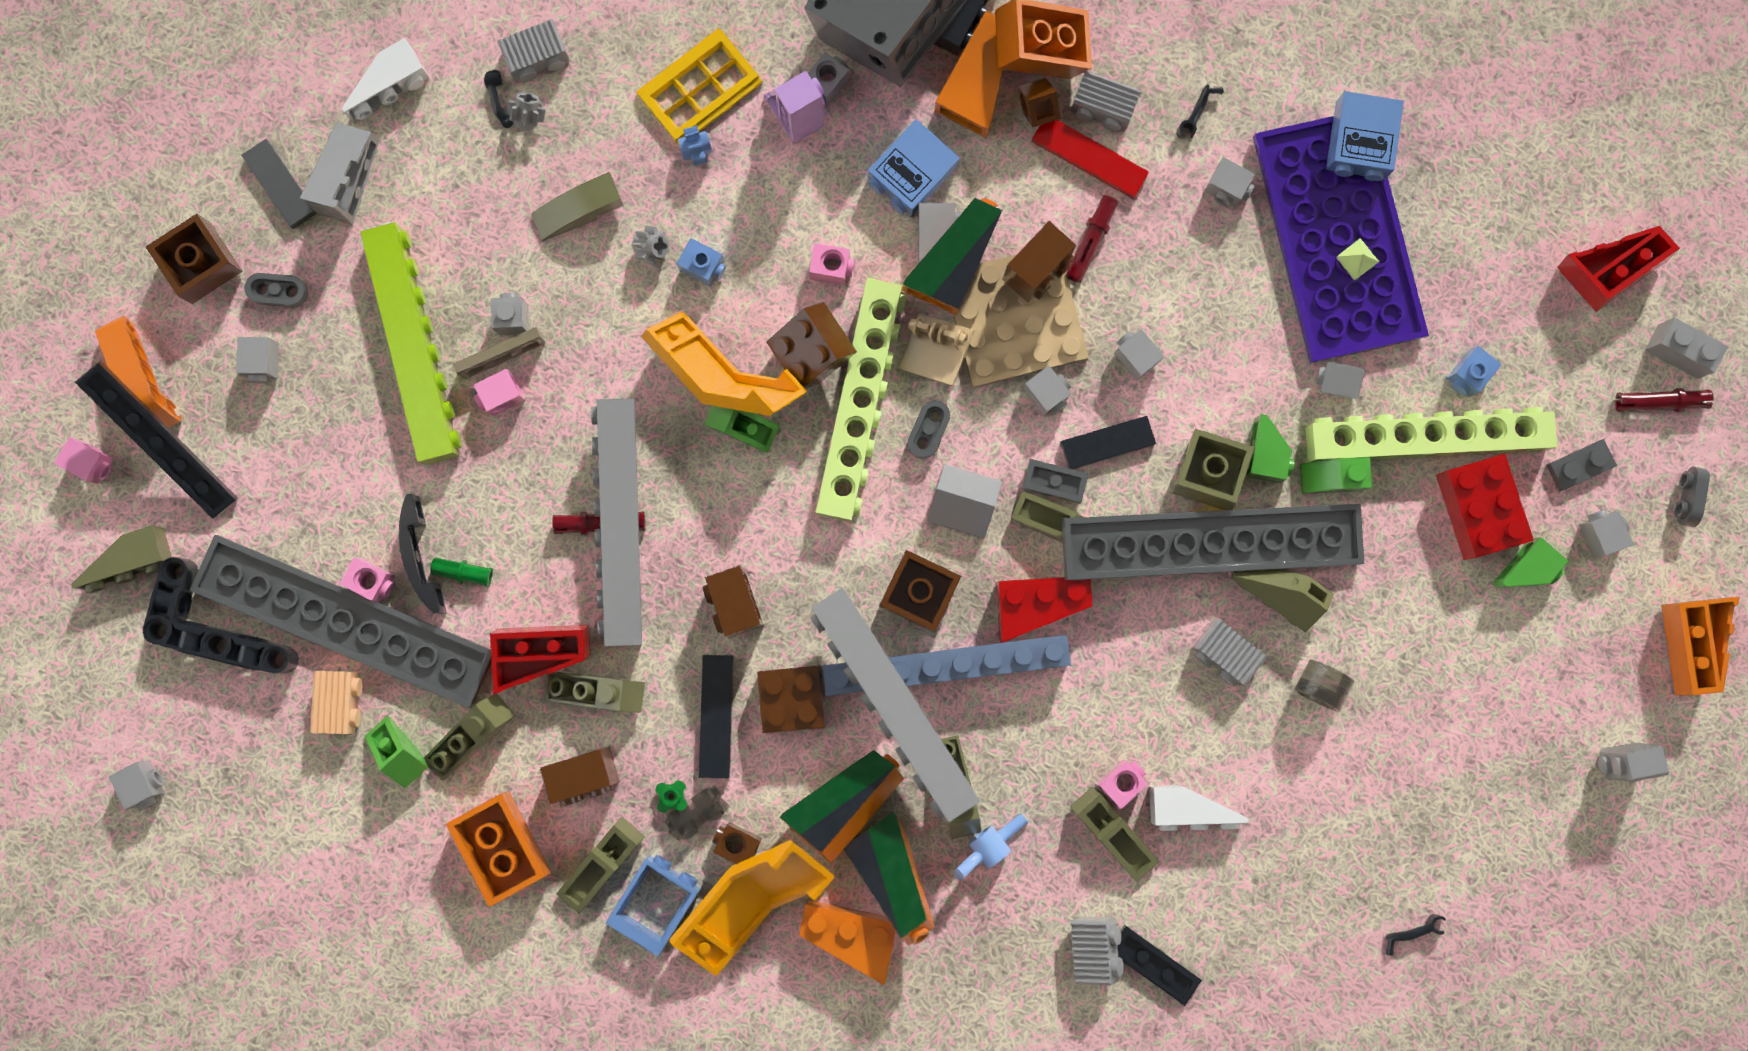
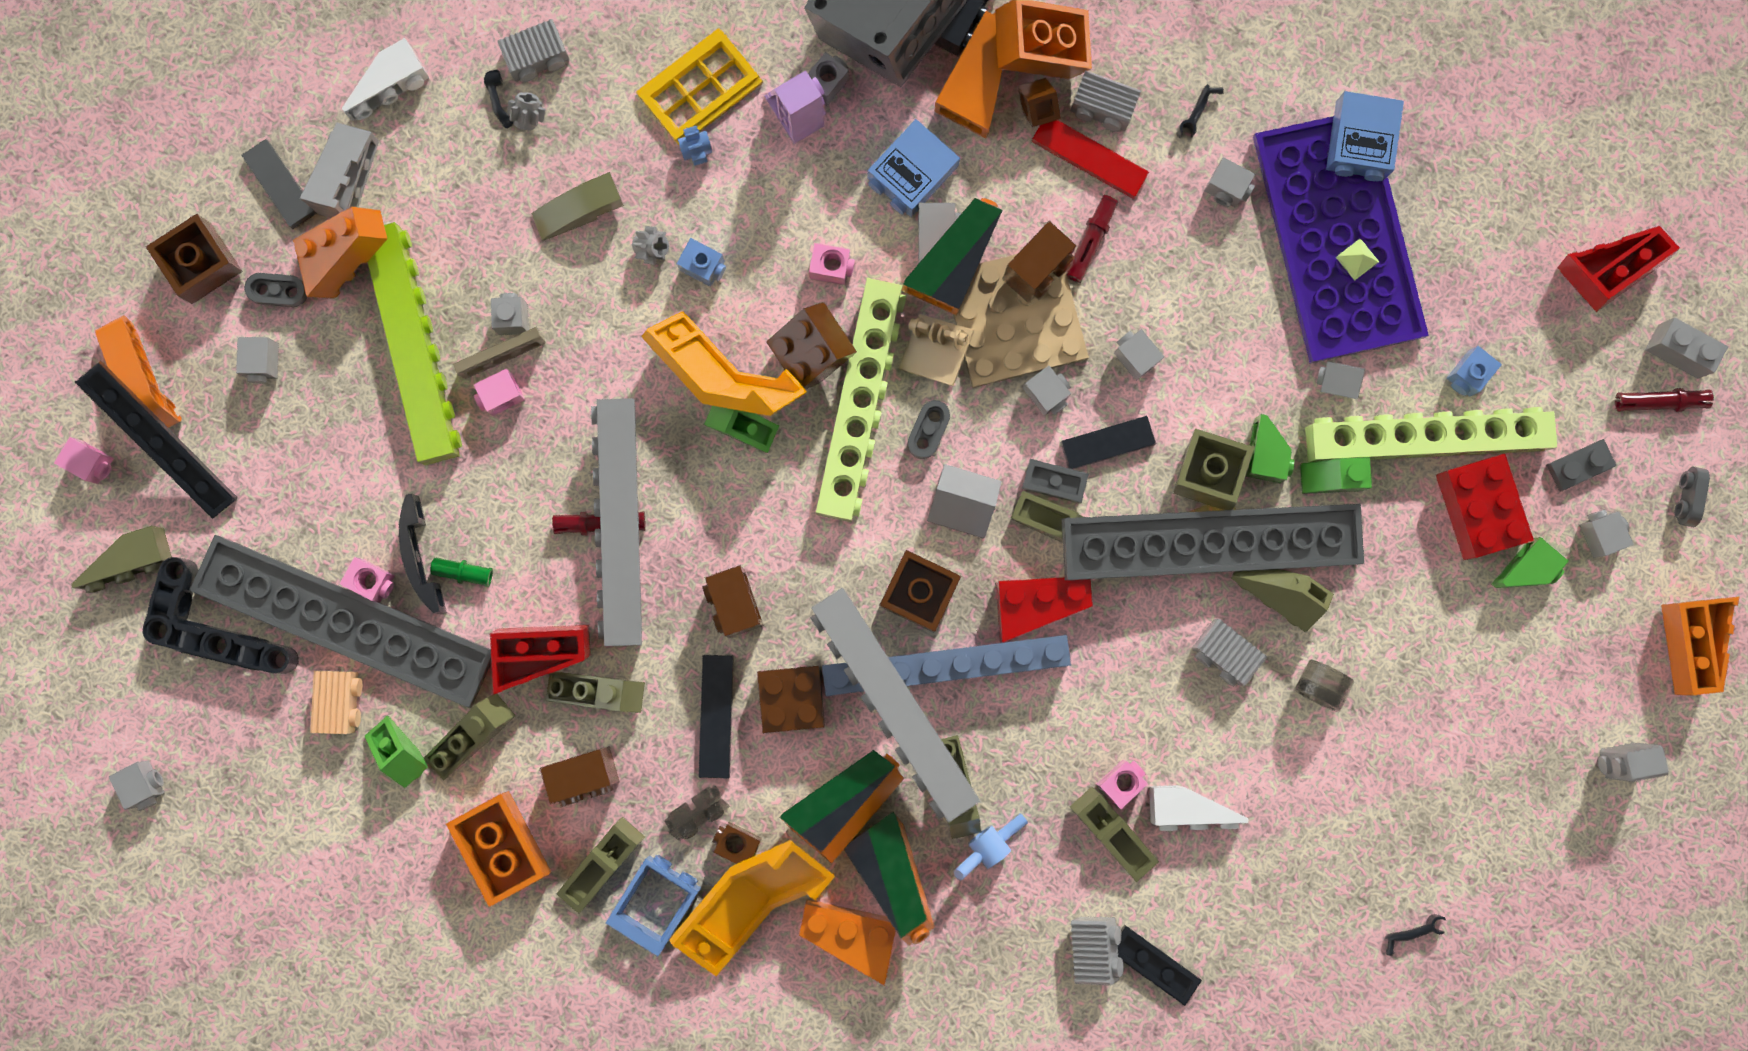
green plate [655,780,687,813] -> none
none -> orange wedge [293,207,387,299]

